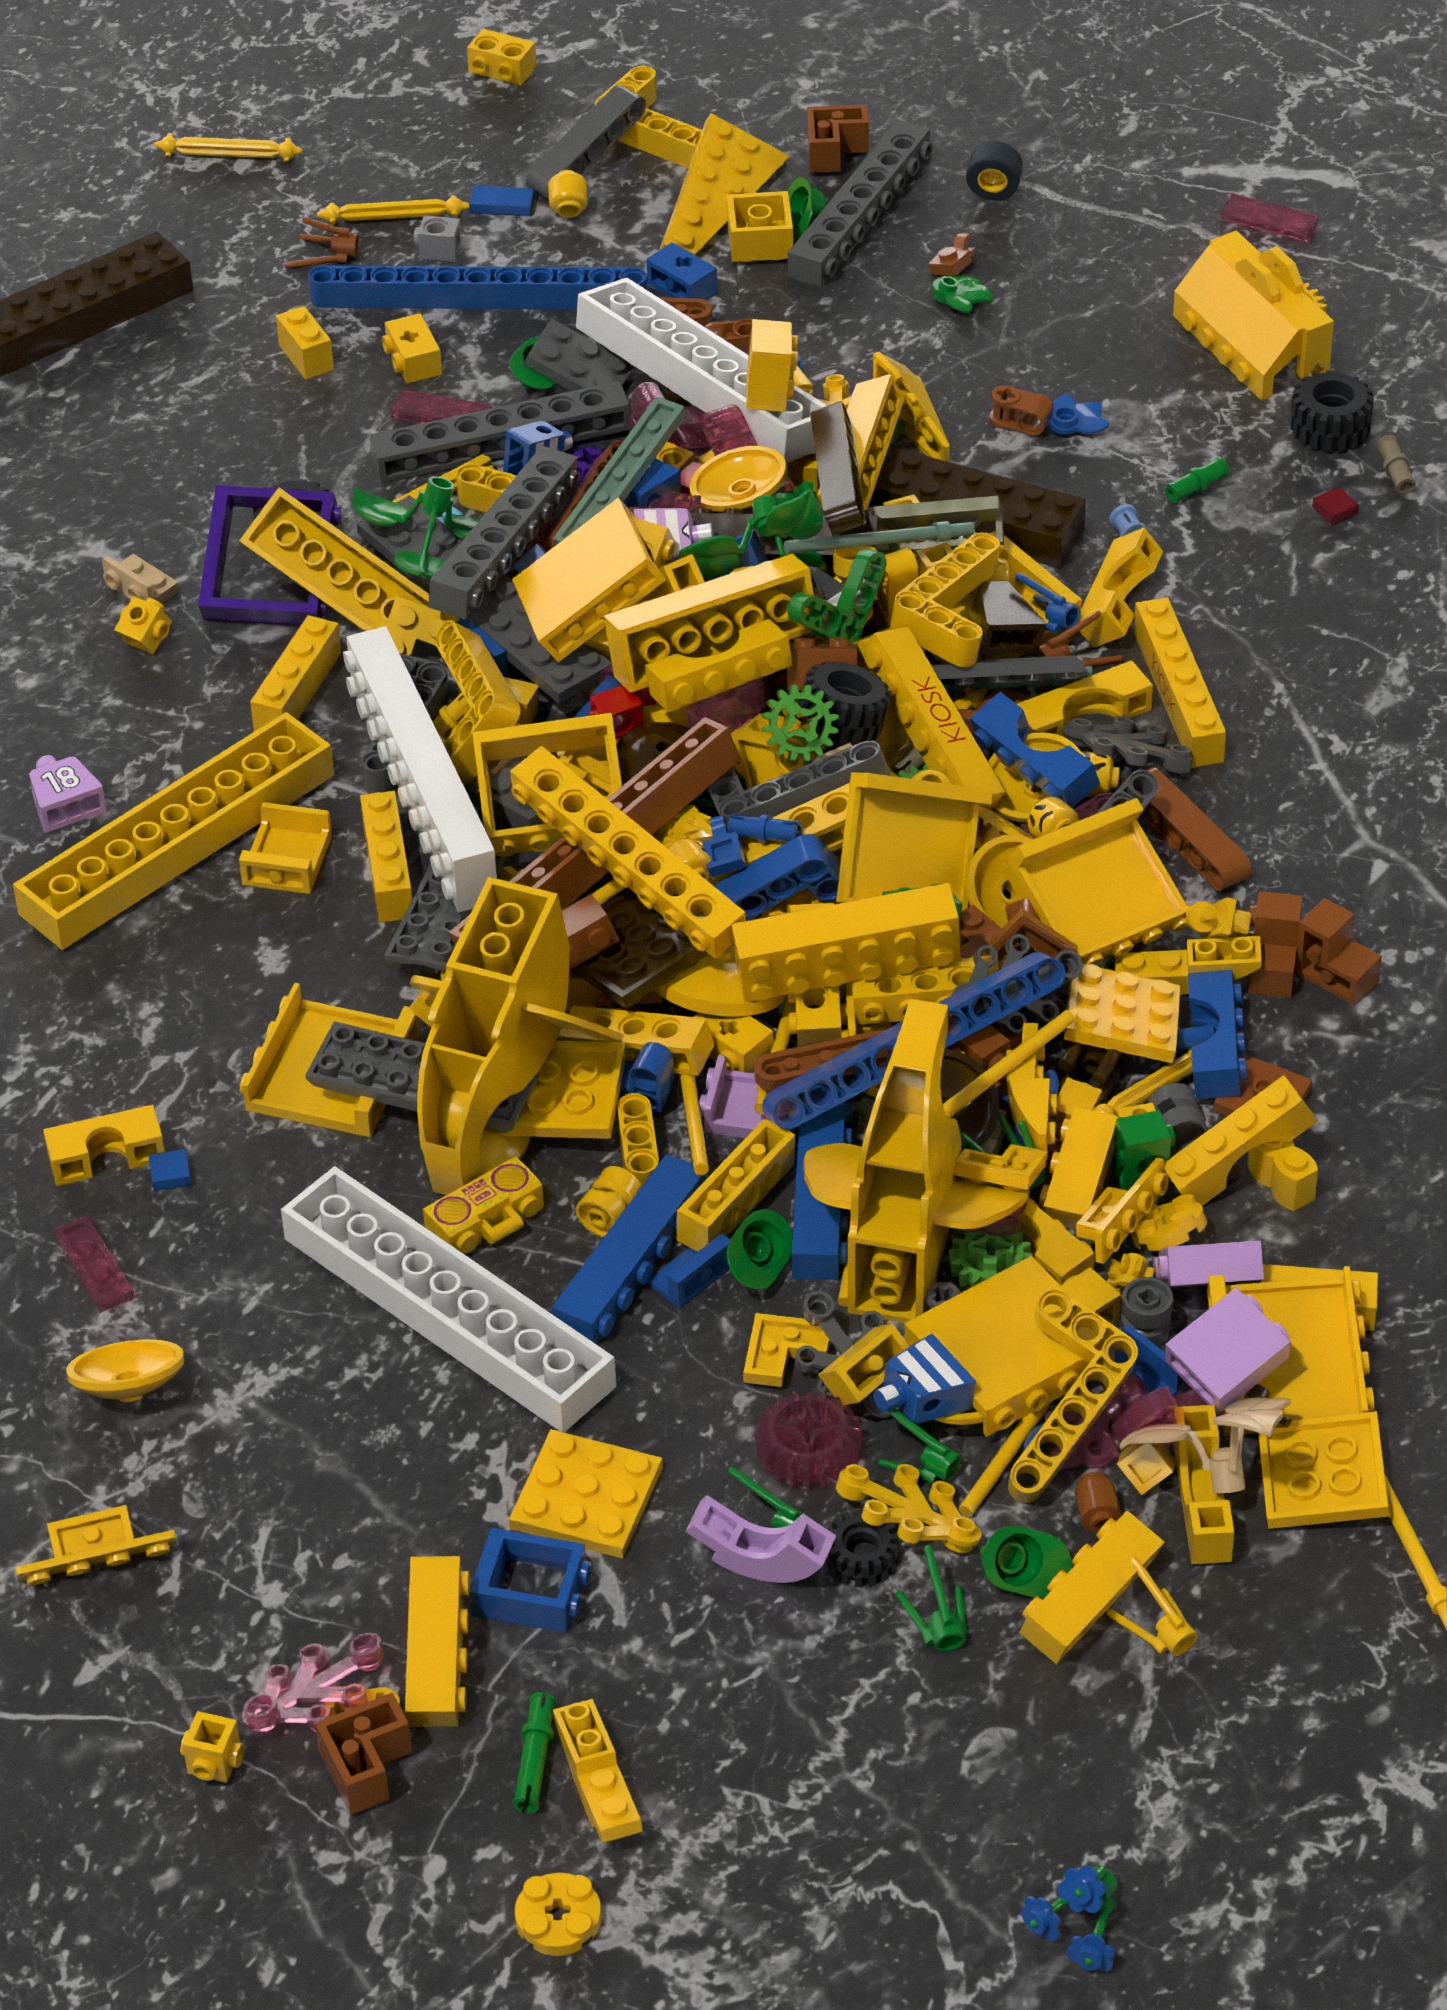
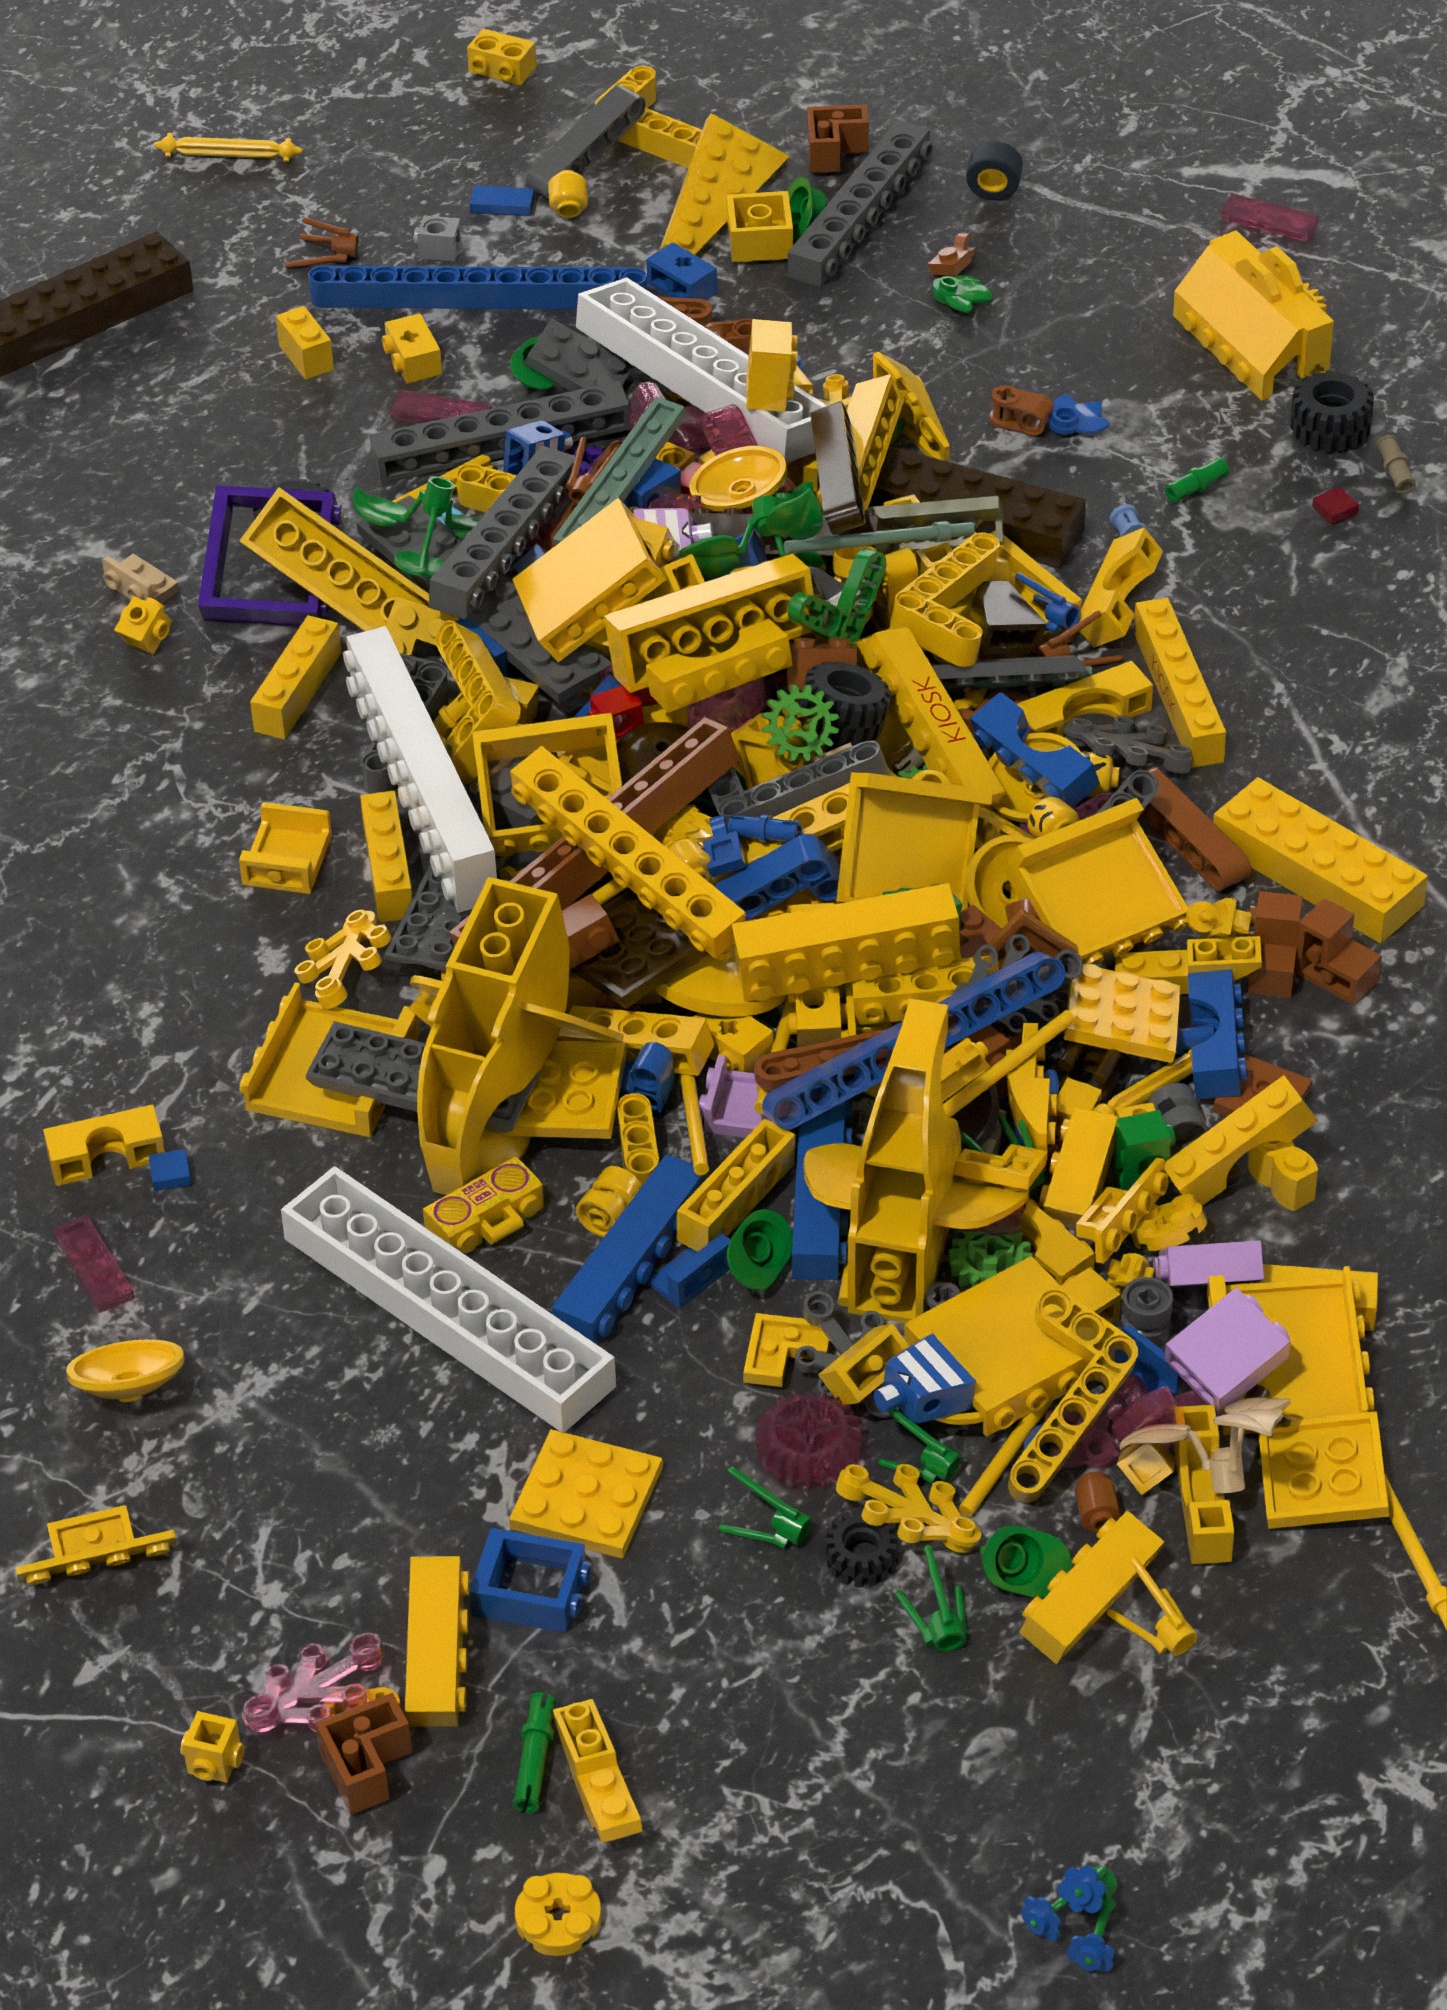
yellow brick [13,712,334,950] -> none
lavender torso [29,755,107,833] -> none
yellow wheel [317,195,470,225] -> none
lavender arch [685,1495,836,1583] -> none
none -> yellow plant [294,910,392,1009]
none -> dark orange plant [565,437,618,505]
none -> yellow hinge [940,1037,991,1102]
none -> yellow brick [1213,777,1428,944]

